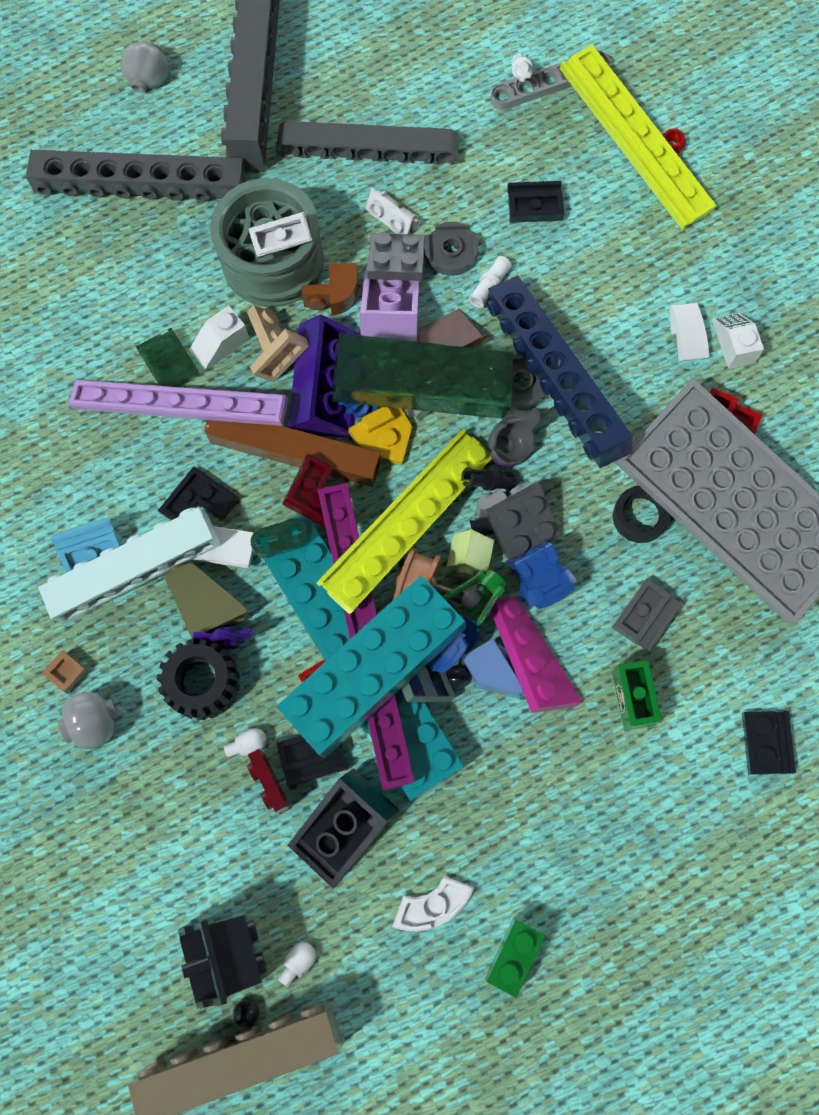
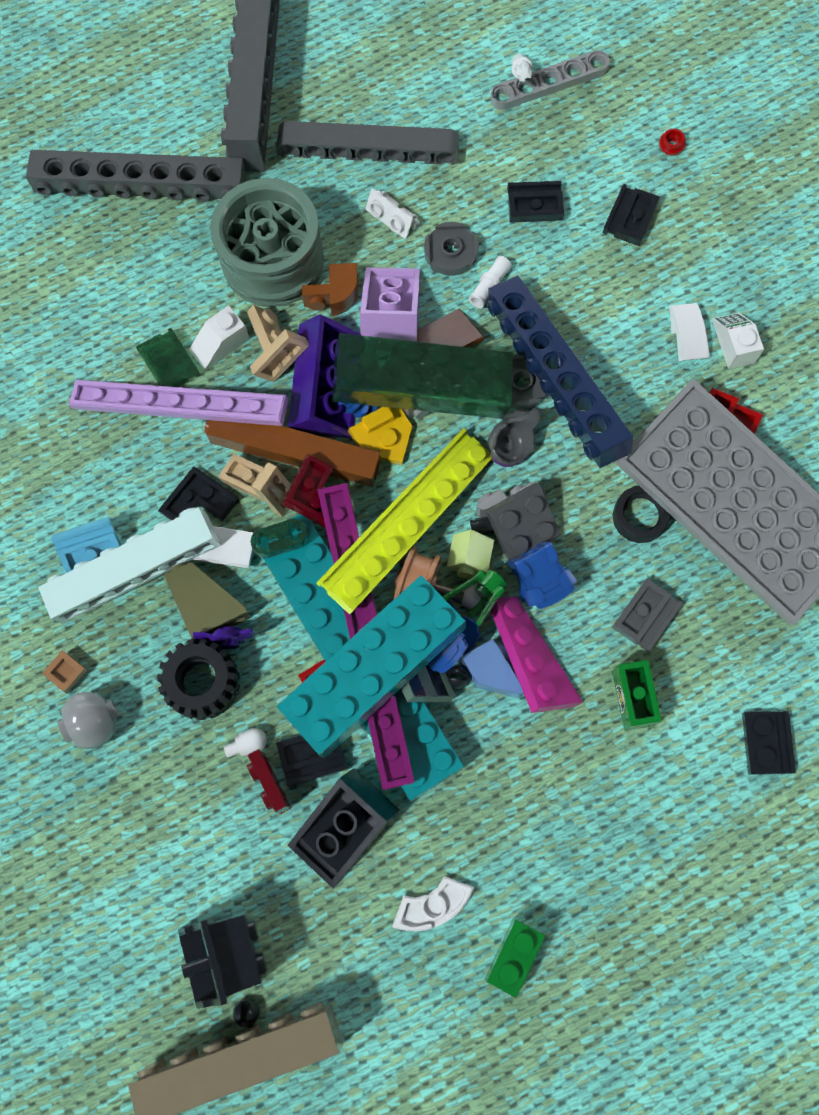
light grey plant [120,41,170,93] -> none
white slope [248,212,312,258] -> none
white cylinder [278,942,316,988] -> none
dark grey plate [367,233,425,281] -> none
black pin [461,467,518,491] -> none
neon yellow plate [560,45,717,230] -> none
none -> tan bracket [218,454,291,517]
none -> black plate [603,184,660,246]

